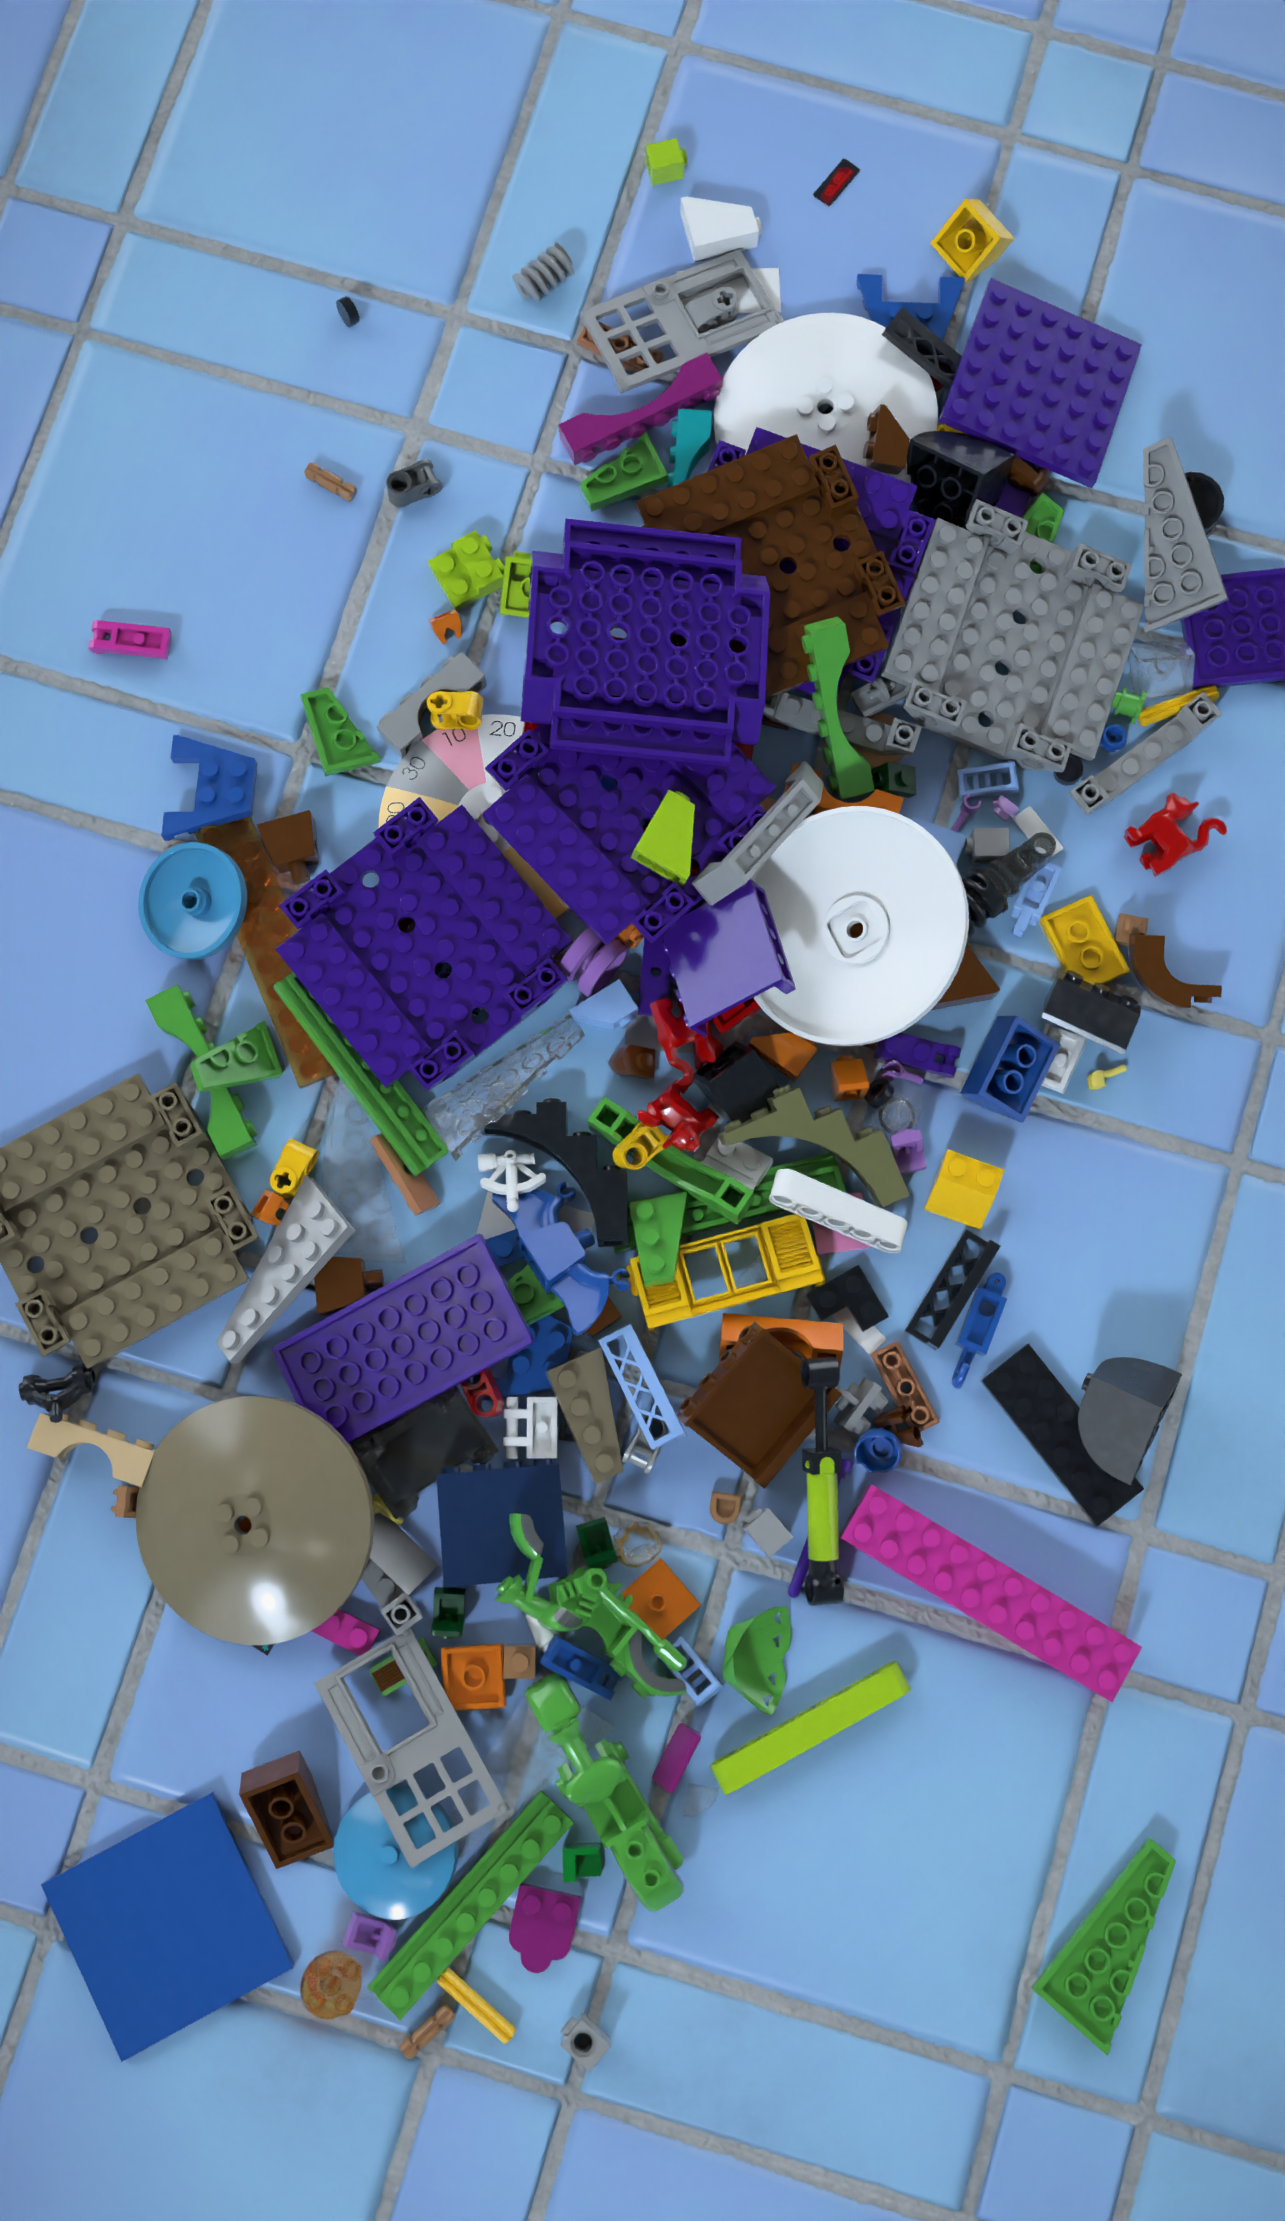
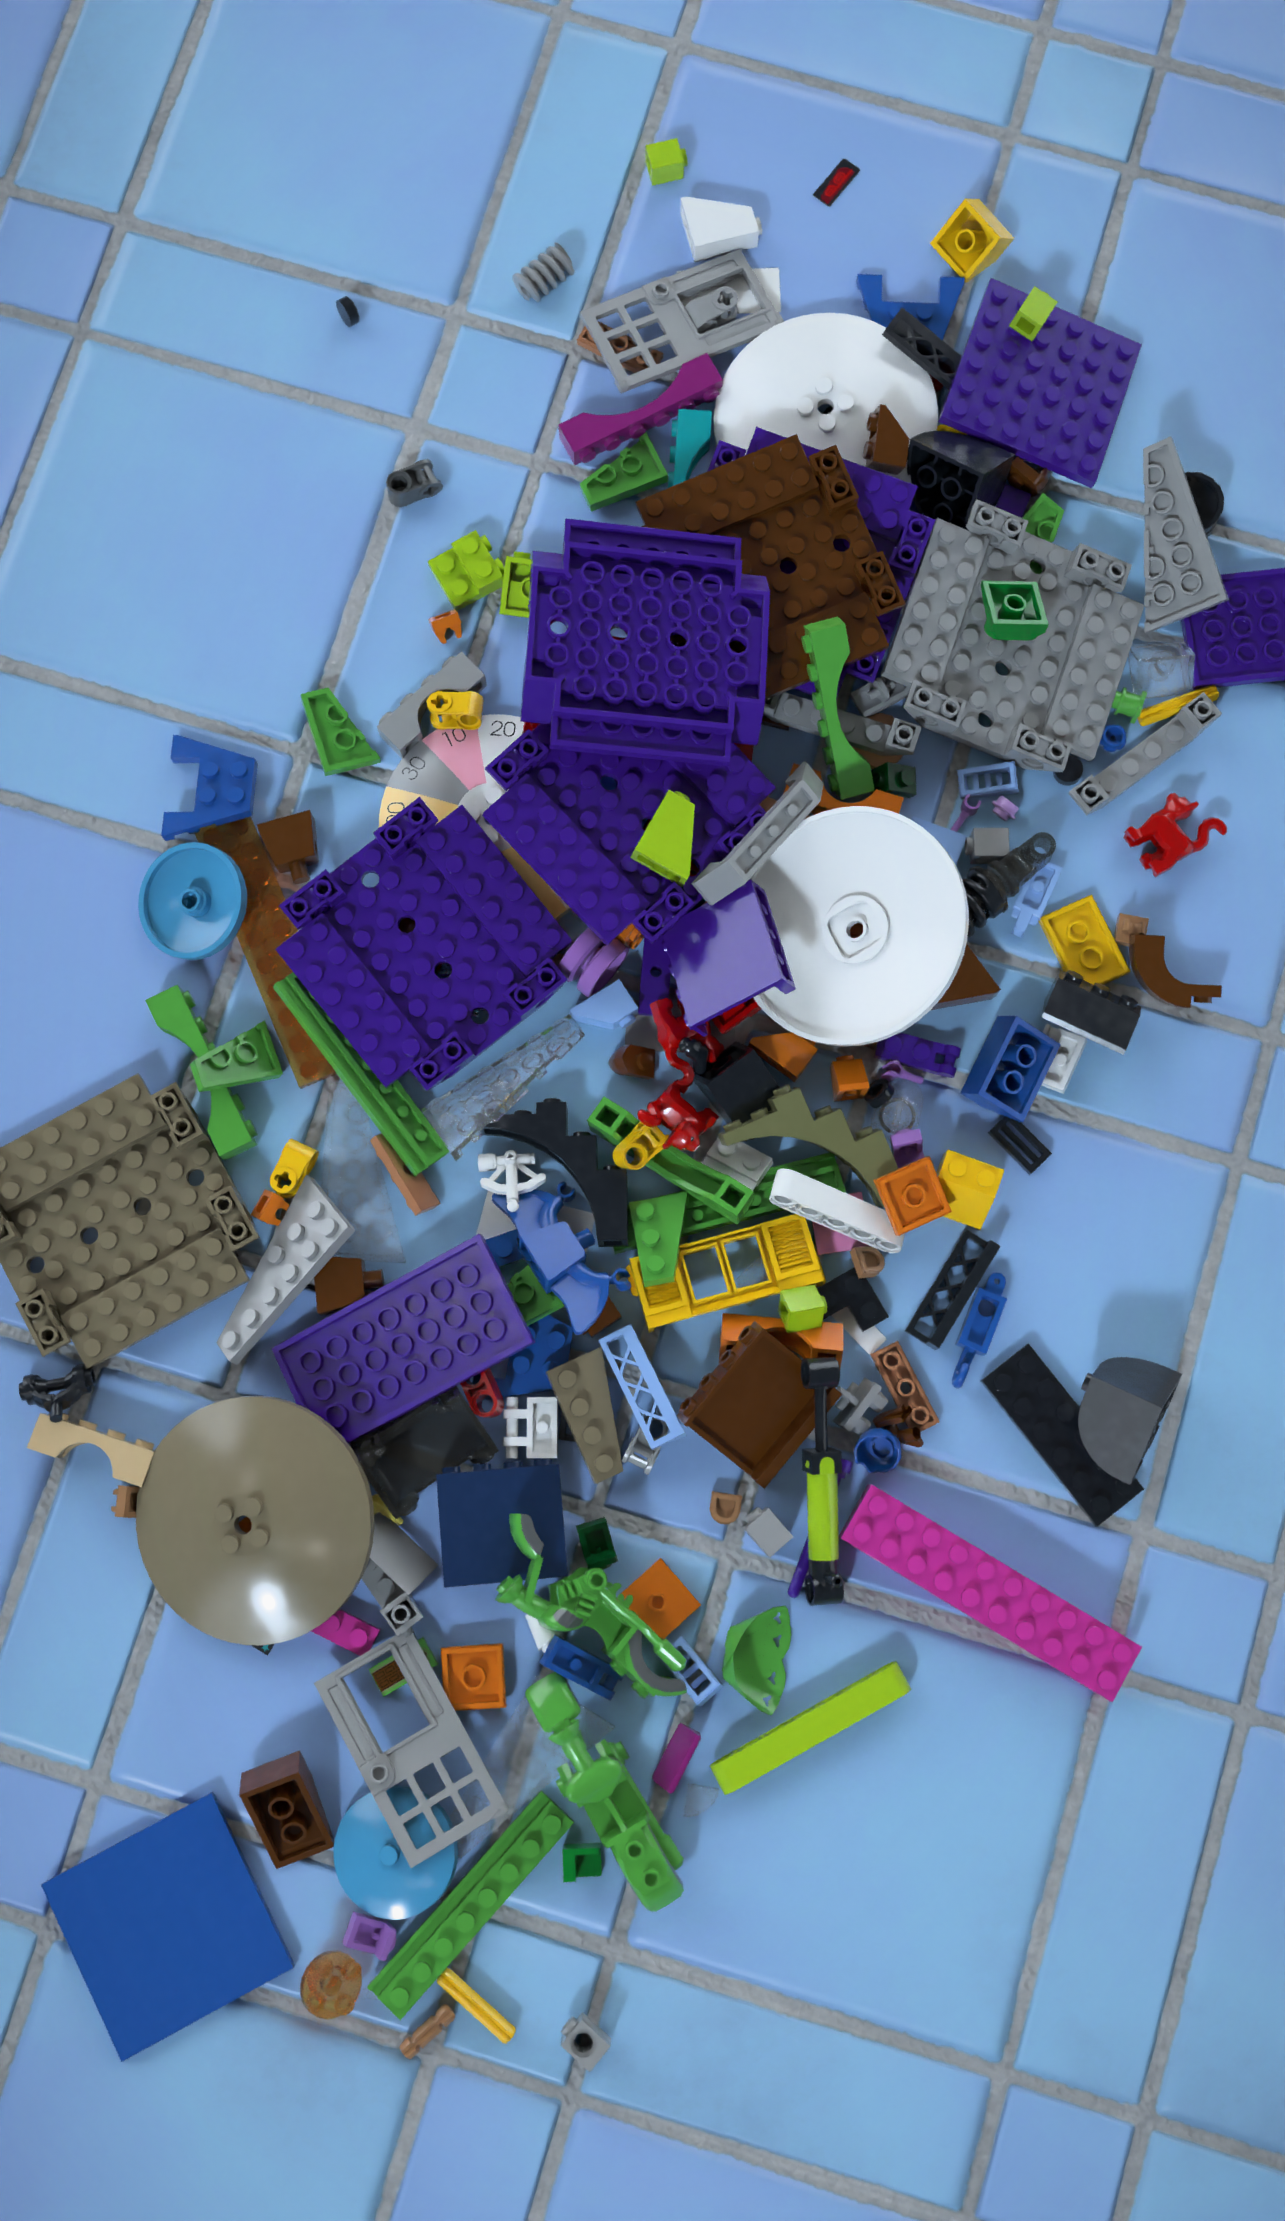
dark pink plate [88,620,172,659] -> none
medium nougat axle [304,463,357,501] -> none
dark green bracket [431,1587,466,1639] -> none
medium nougat brick [503,1643,537,1679] -> none
magenta plate [509,1883,581,1973] -> none
clear hair [614,1521,663,1568] -> none
white sticker [1013,806,1063,861] -> none
bright green wing [1031,1837,1176,2056] -> none
light yellow hand [1087,1064,1127,1090] -> none
none -> black arm [679,1037,709,1074]
none -> lime brick [778,1284,827,1333]
none -> medium nougat tile [850,1246,885,1278]
none -> orange plate [874,1156,952,1236]
none -> green slope [981,581,1049,641]
none -> black tile [988,1116,1052,1175]
none -> lime brick [1009,286,1058,341]

